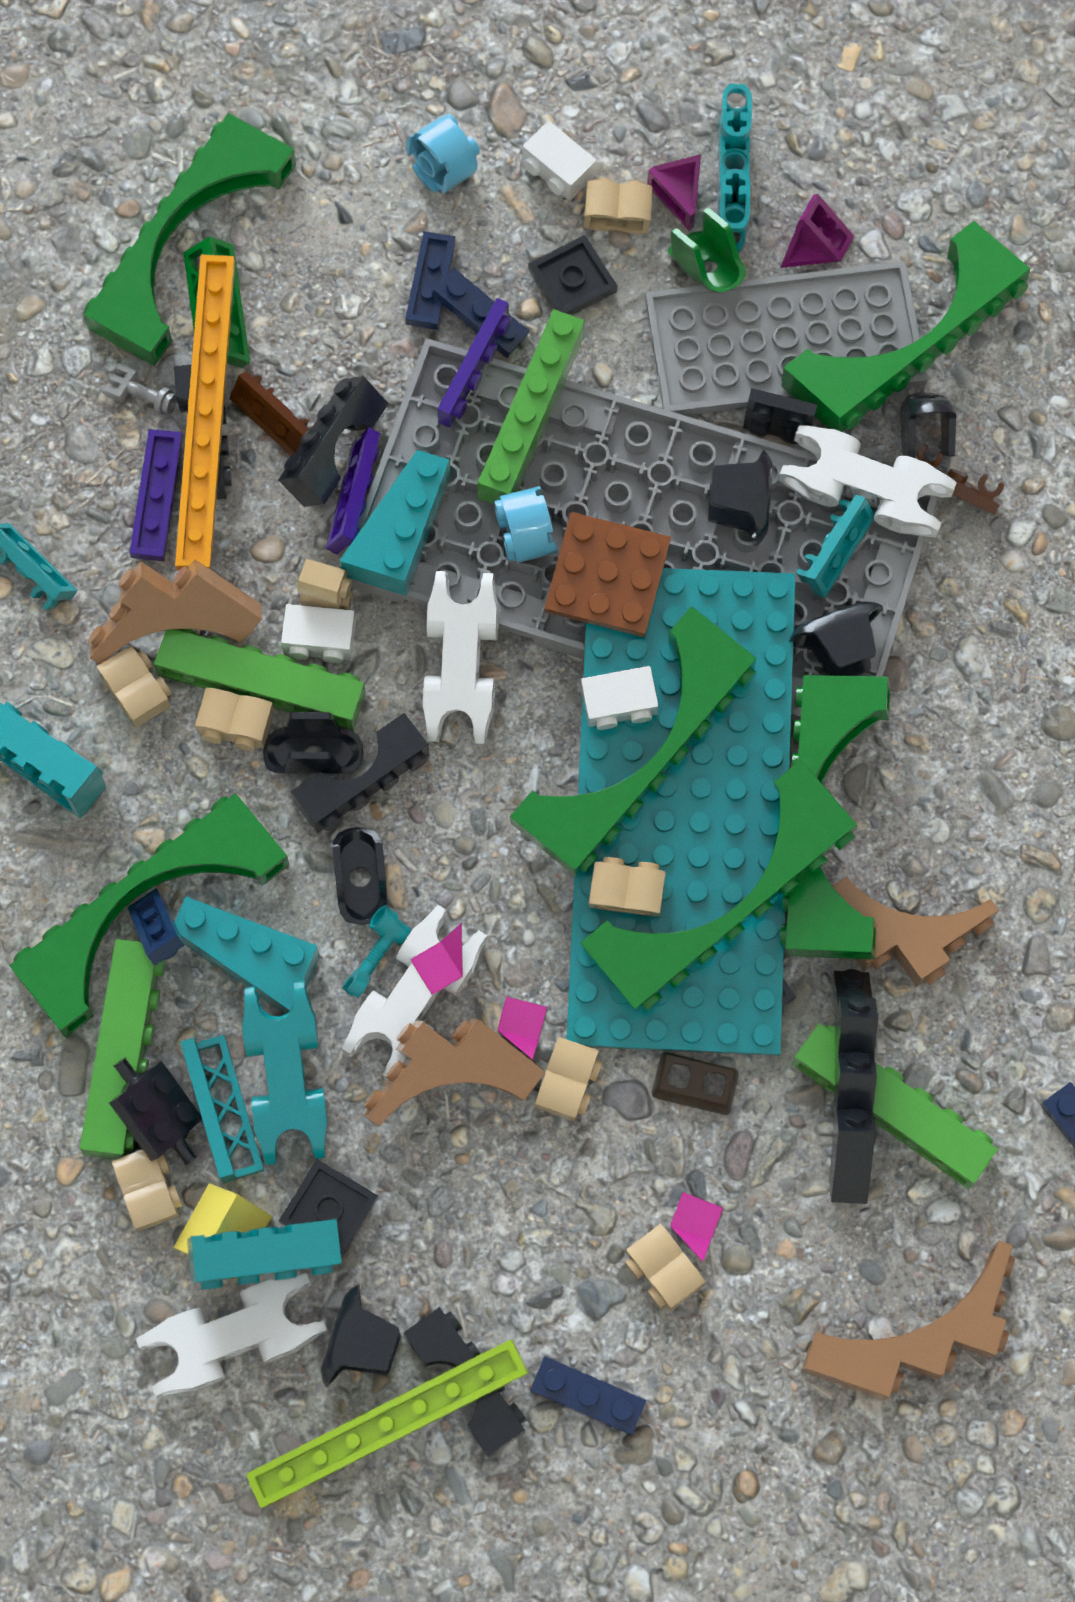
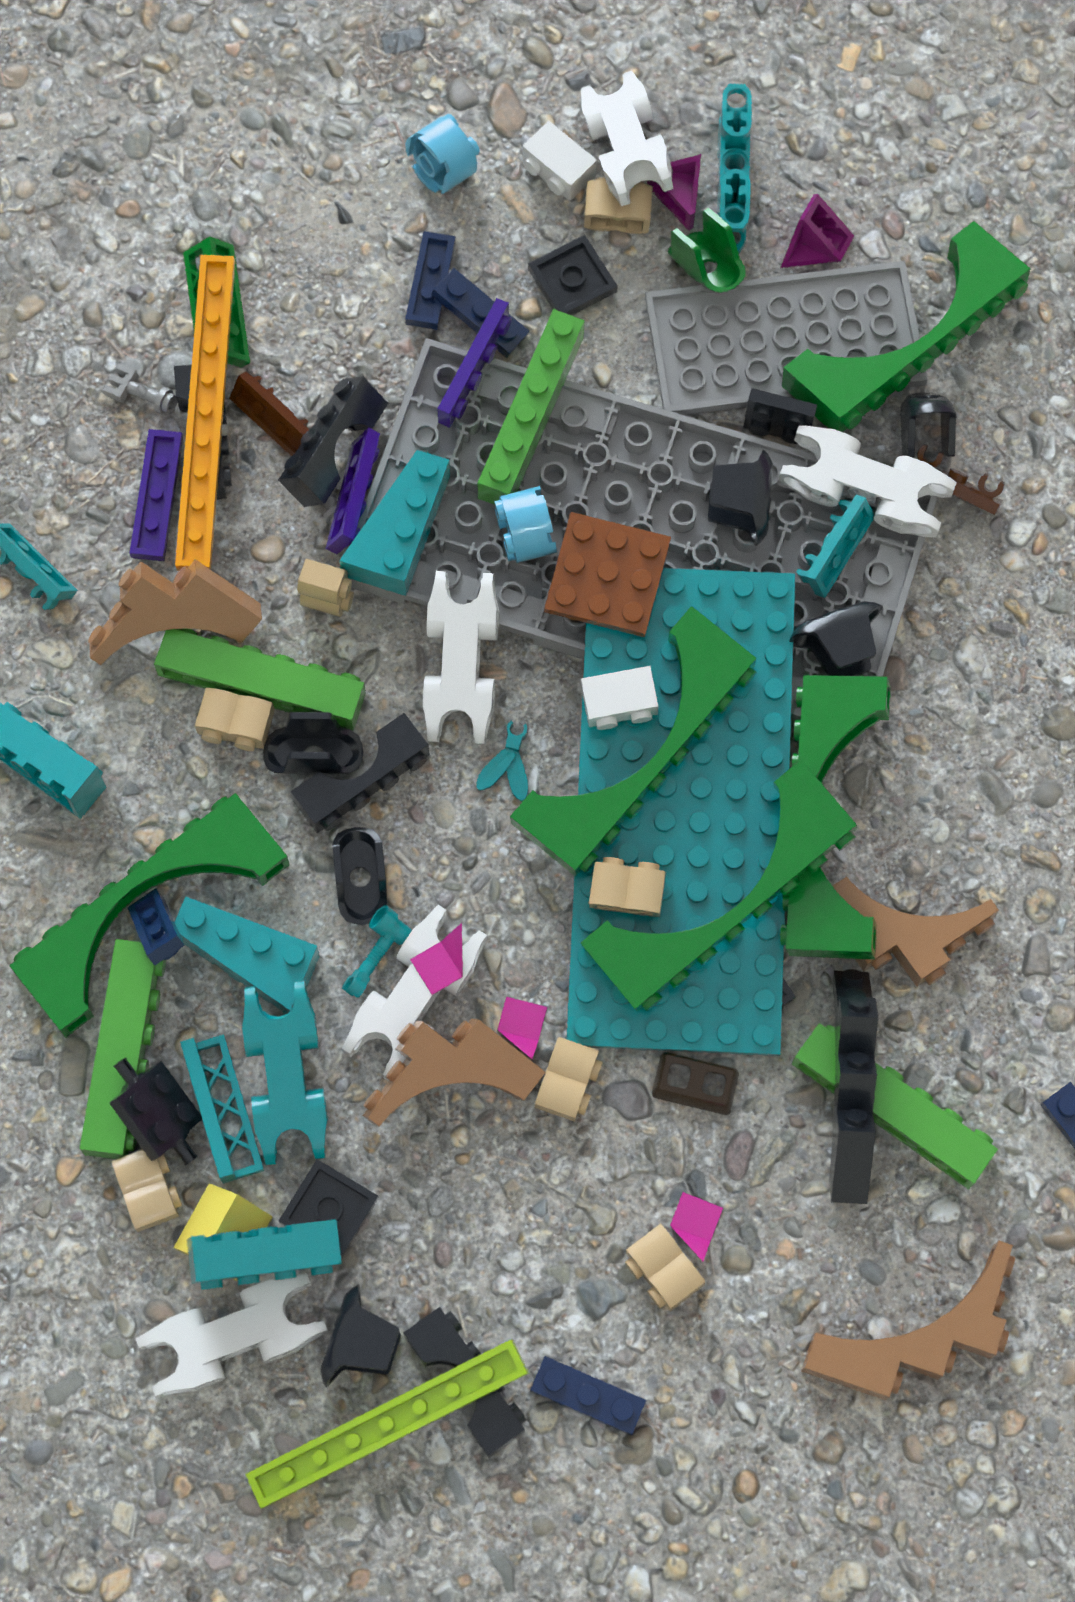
green arch [84,113,296,367] -> none
tan brick [96,645,172,728] -> none
white brick [281,604,356,664] -> none
none -> teal piece [476,720,528,801]
none -> white piece [581,71,673,207]

